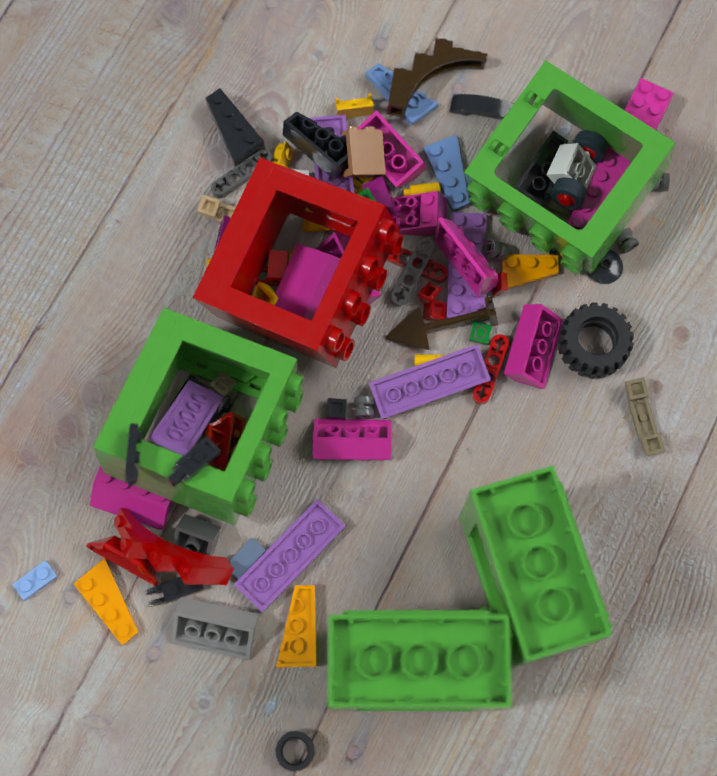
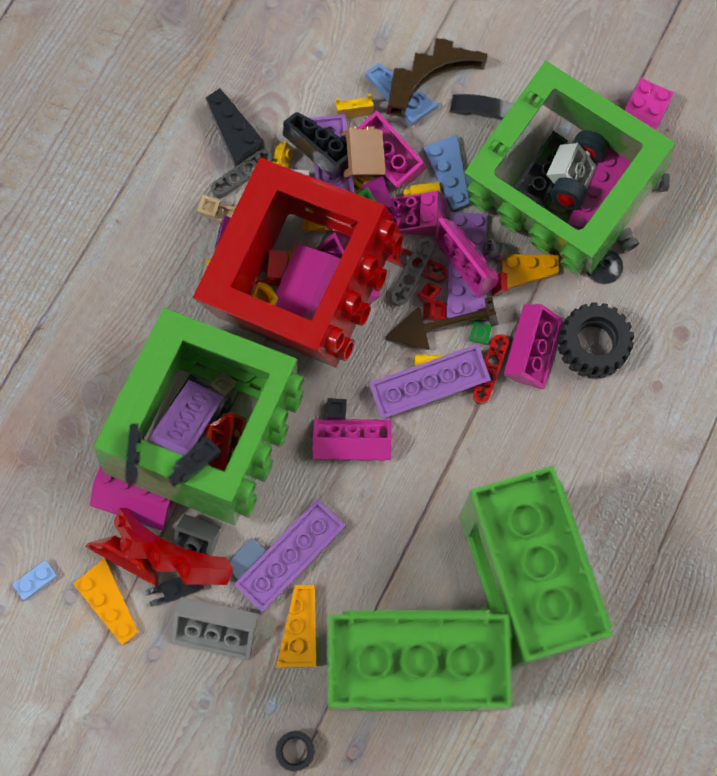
dark grey wheel [355,396,374,419] -> none
dark tan slope [625,377,665,456] -> none

